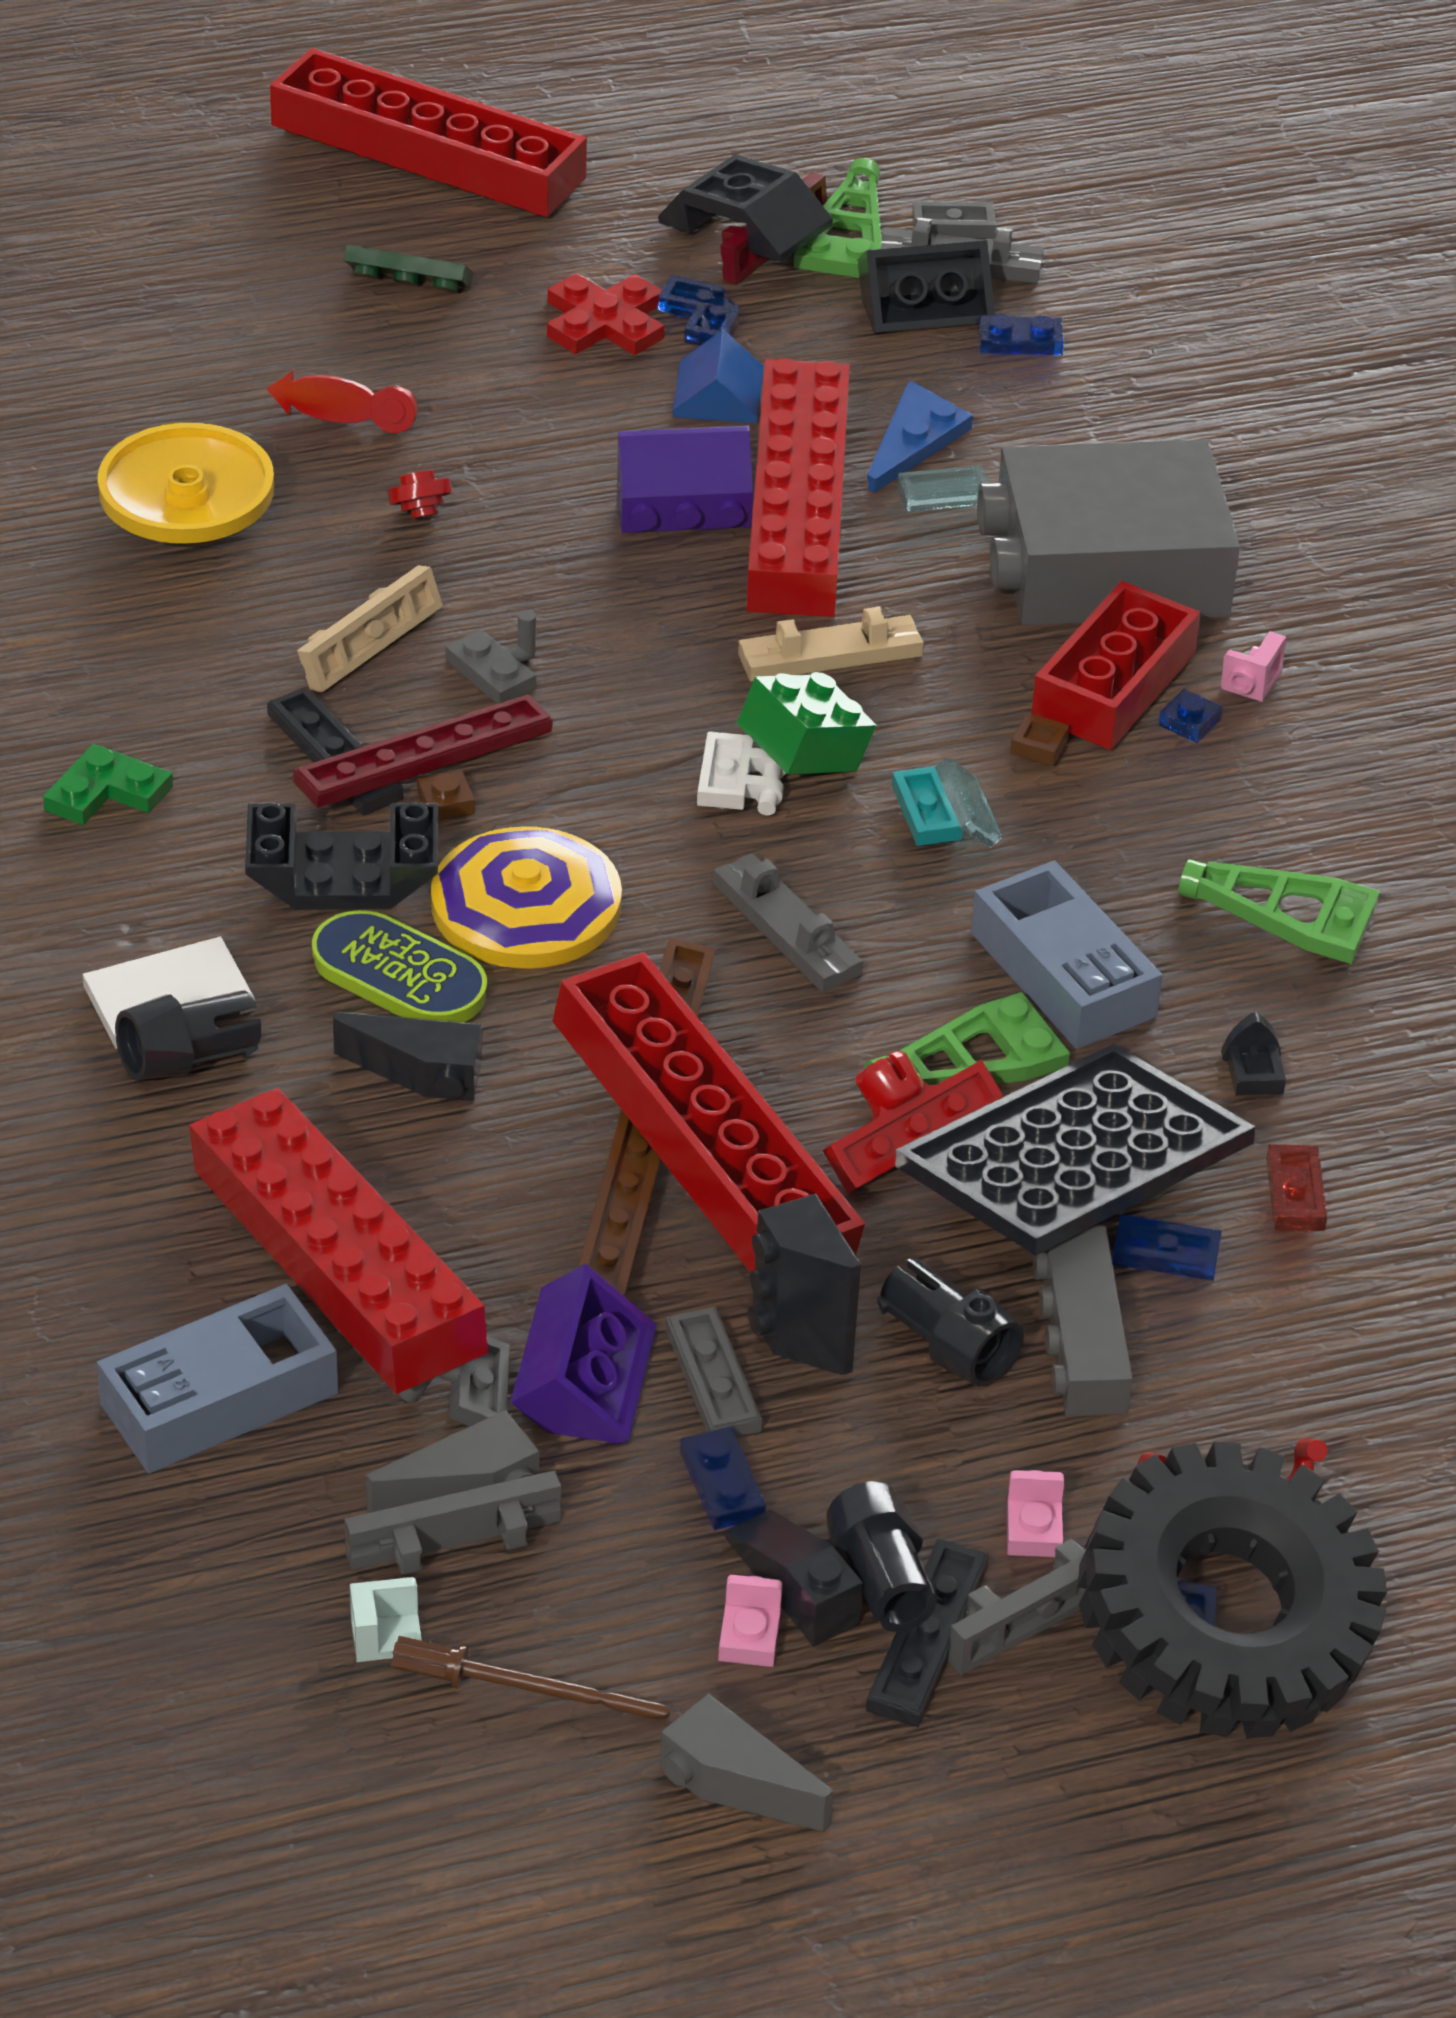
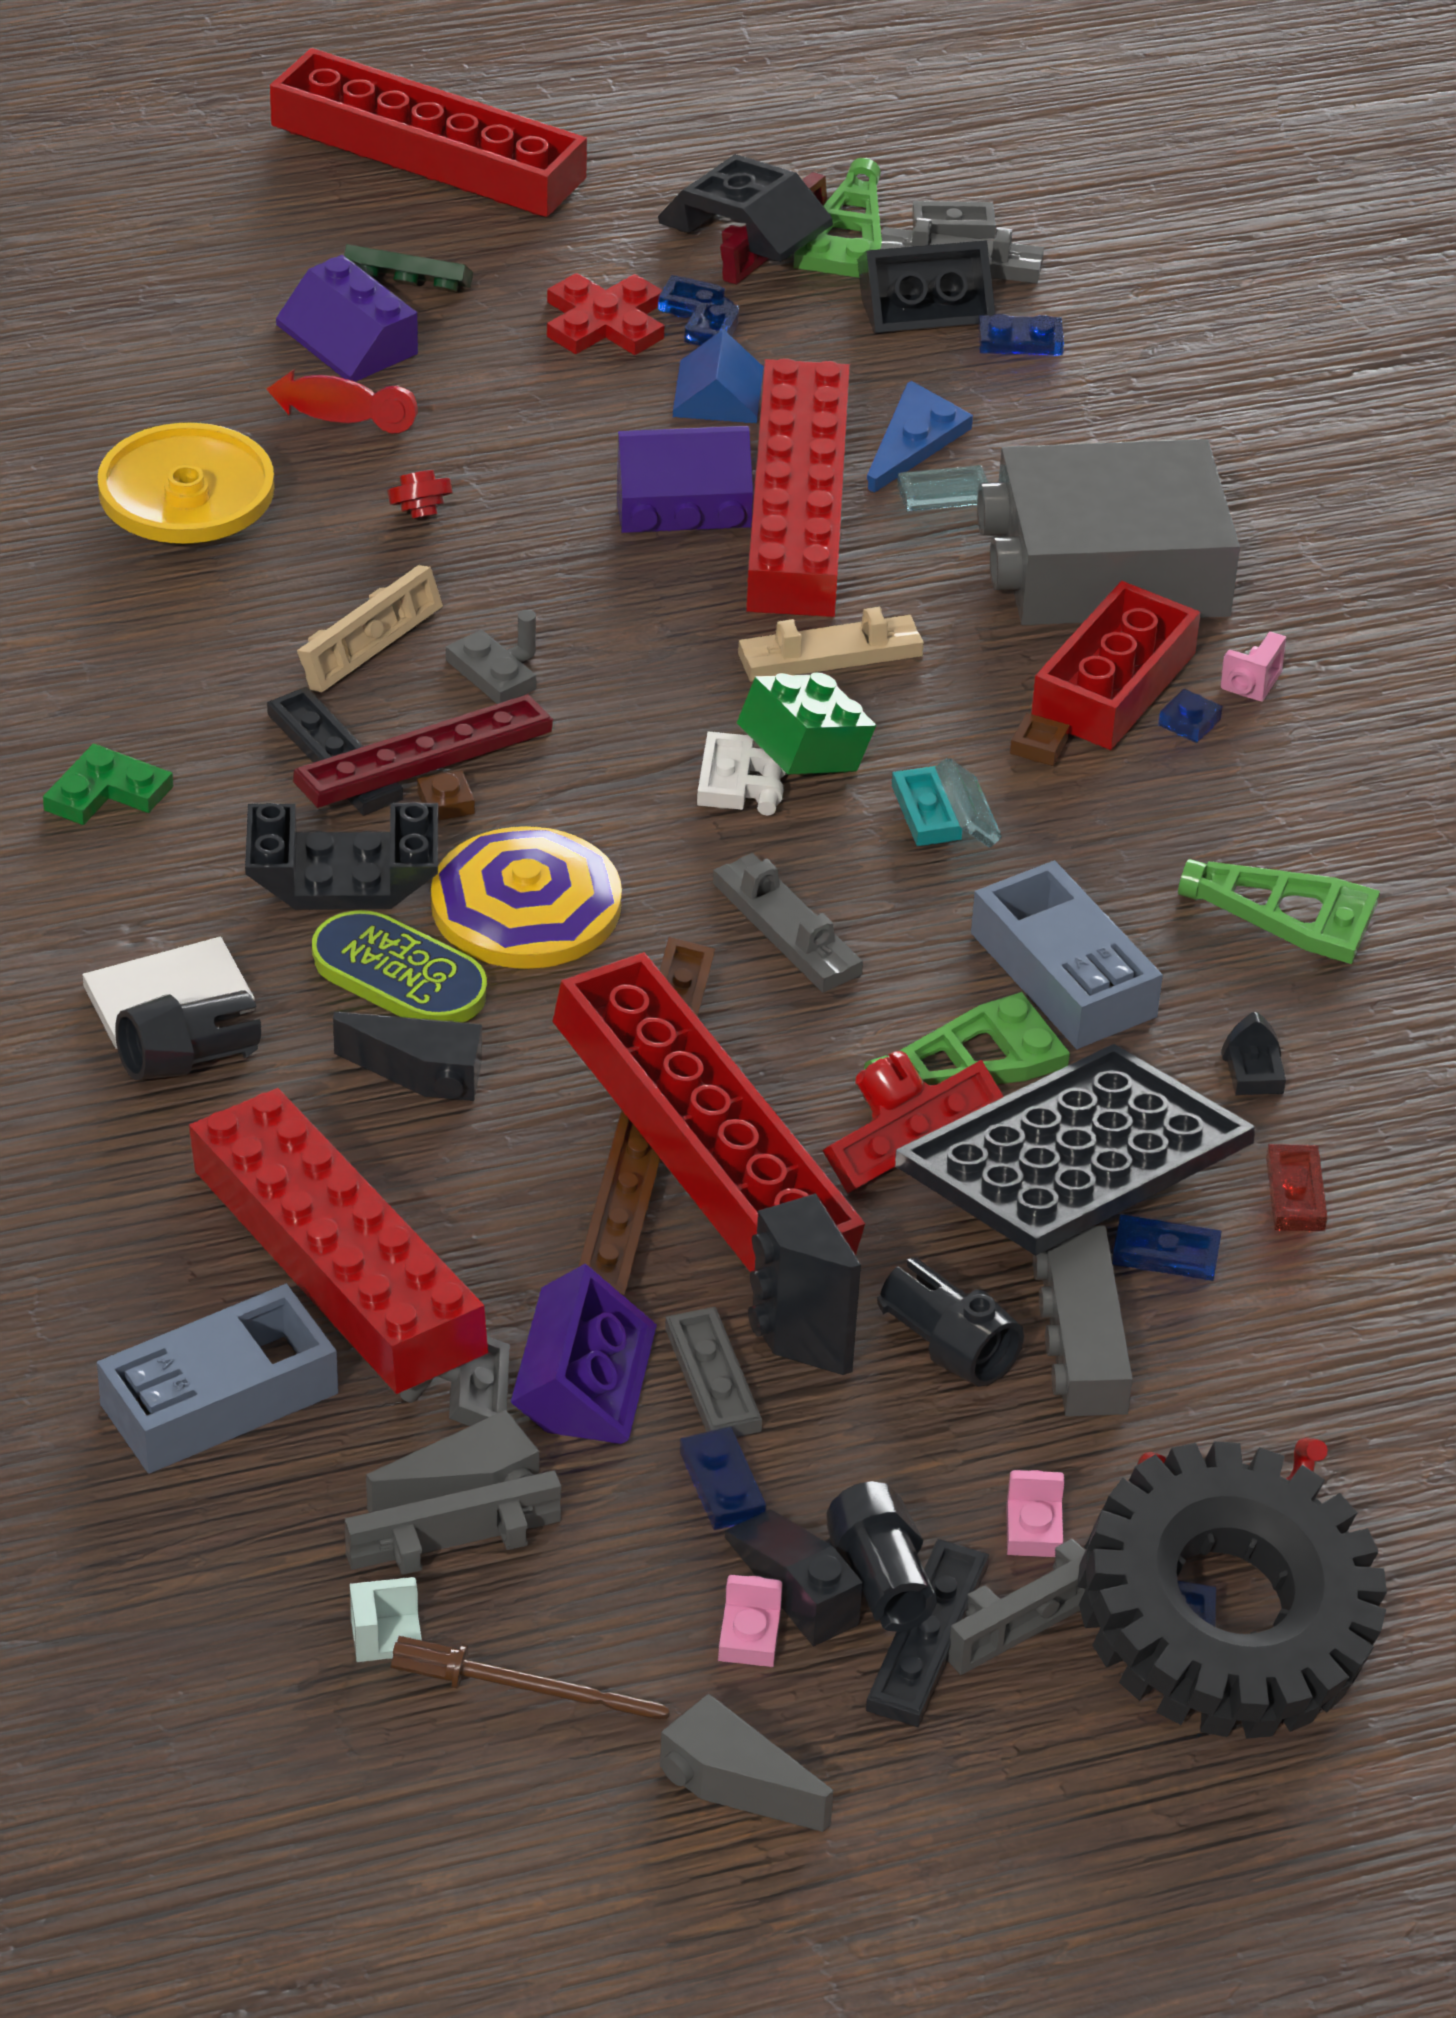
none -> dark purple slope [276,255,418,382]

